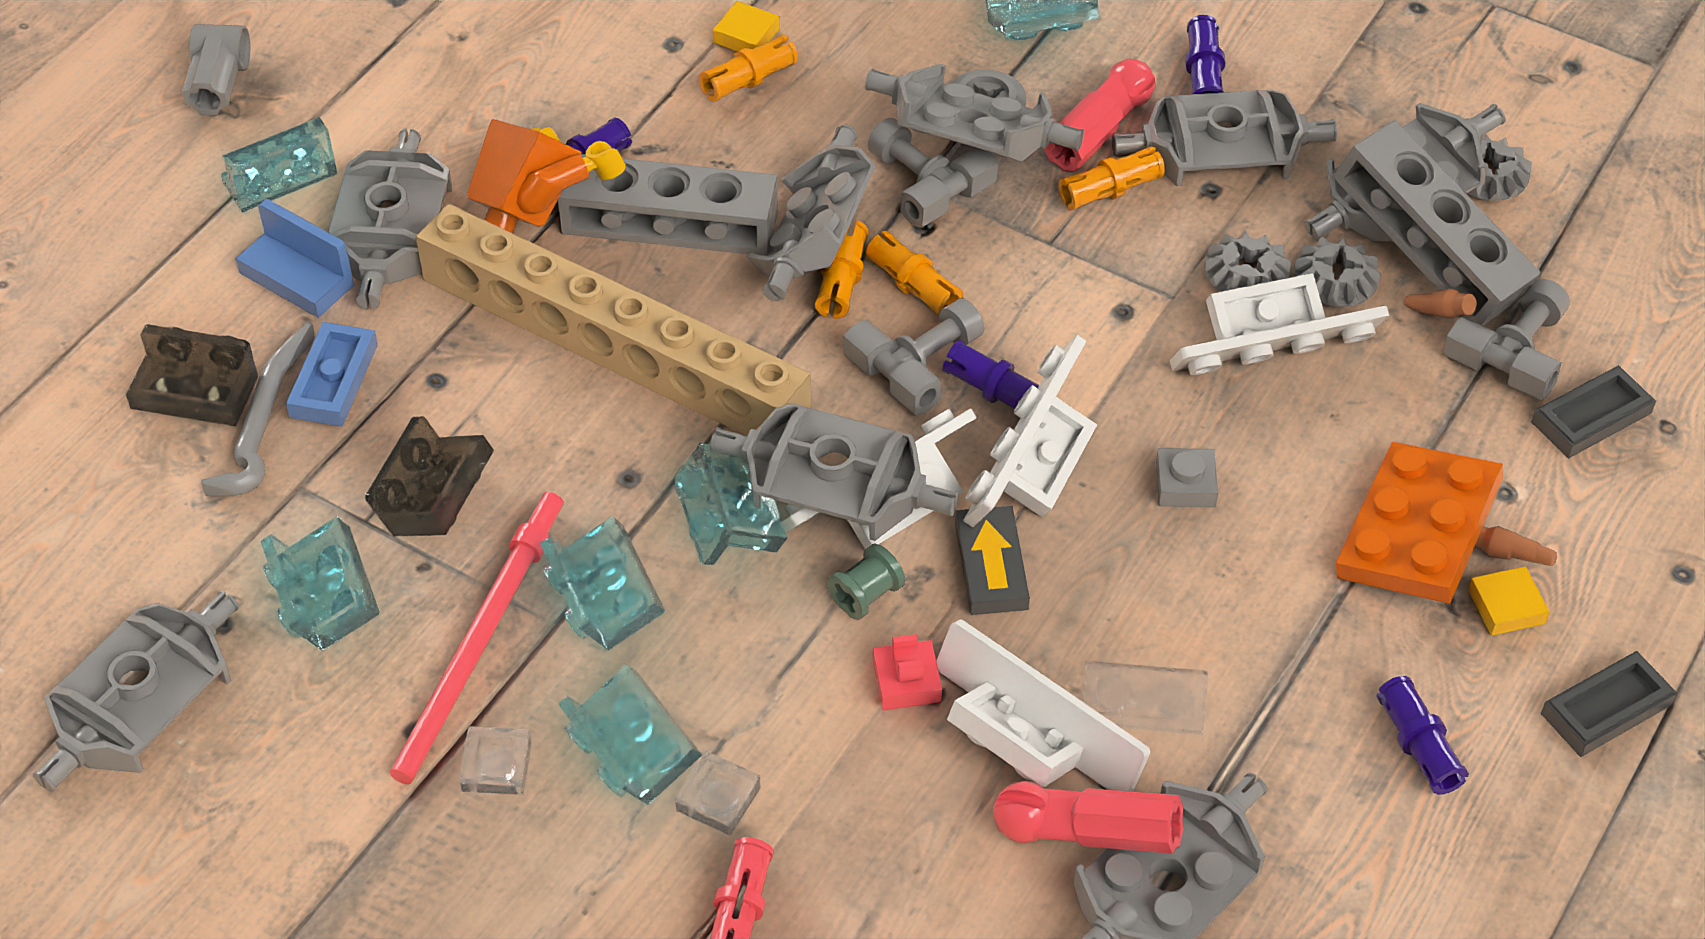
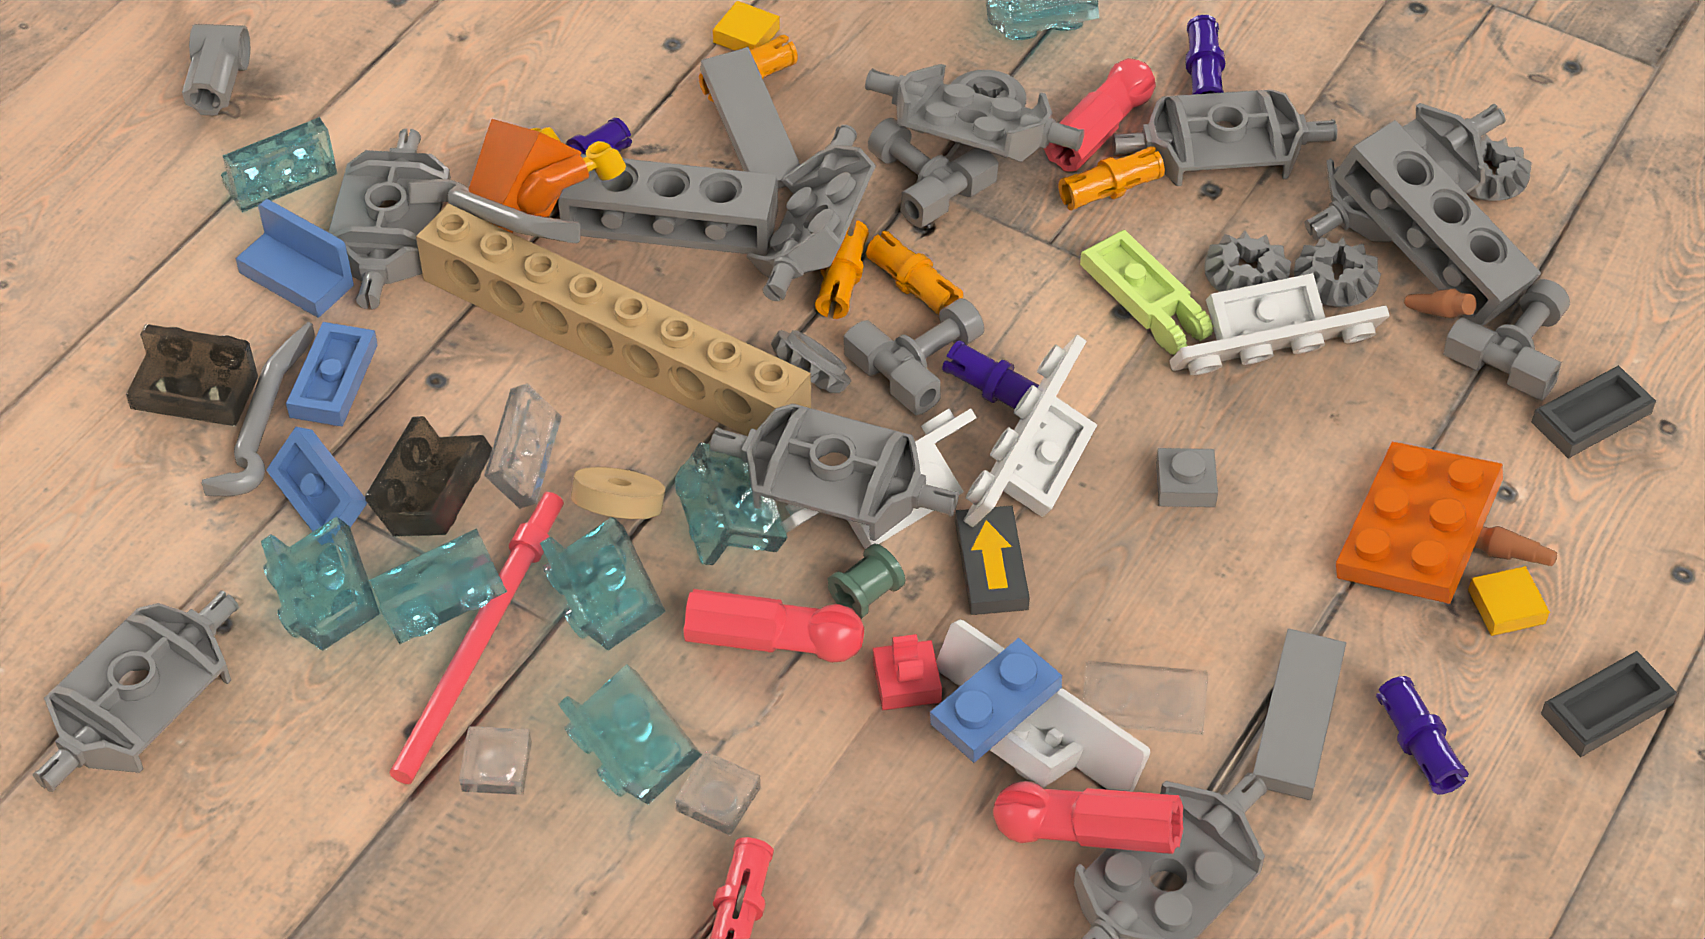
none -> medium blue plate [266,427,368,546]
none -> clear light blue bracket [370,528,507,644]
none -> light grey piece [408,179,580,244]
none -> clear plate [484,383,562,509]
none -> tan piece [571,467,665,519]
none -> coral piece [684,589,864,663]
none -> light grey tile [700,47,800,189]
none -> light grey gear [771,330,851,393]
none -> medium blue plate [930,638,1062,763]
none -> yellowish green hinge [1080,230,1214,355]
none -> light grey tile [1253,628,1347,800]

